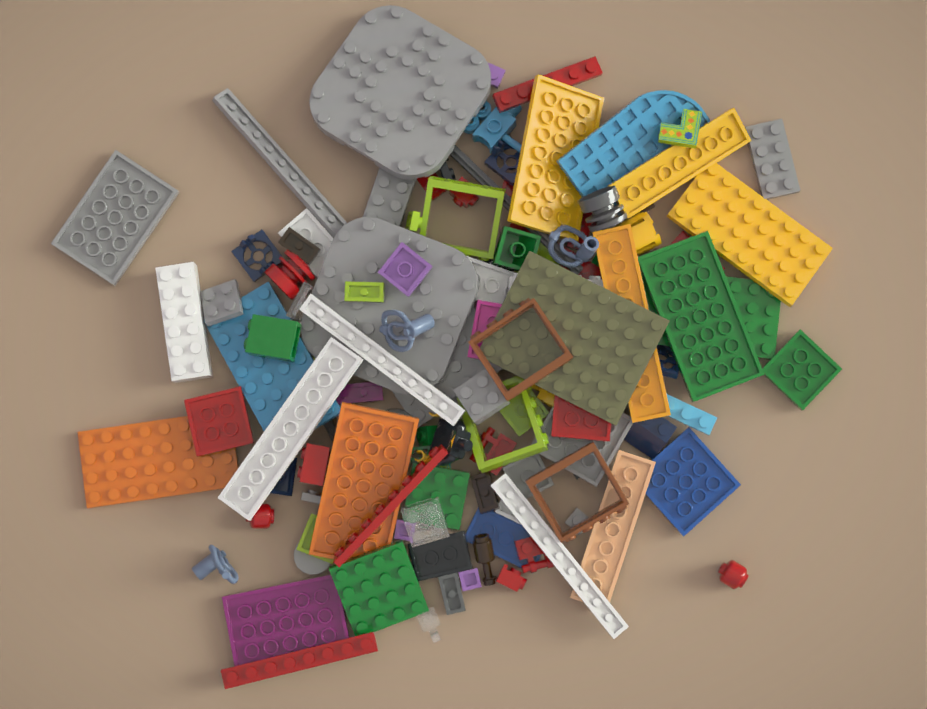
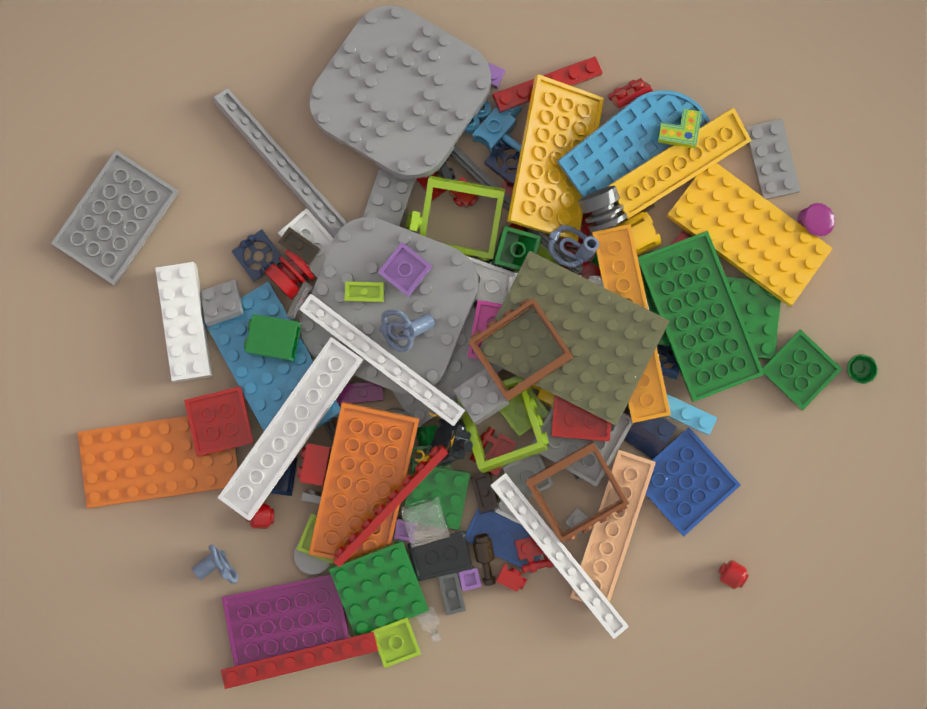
none -> lime plate [371,617,421,668]
none -> red plate [608,78,653,108]
none -> magenta piece [798,203,835,237]
none -> green hair [847,354,878,384]

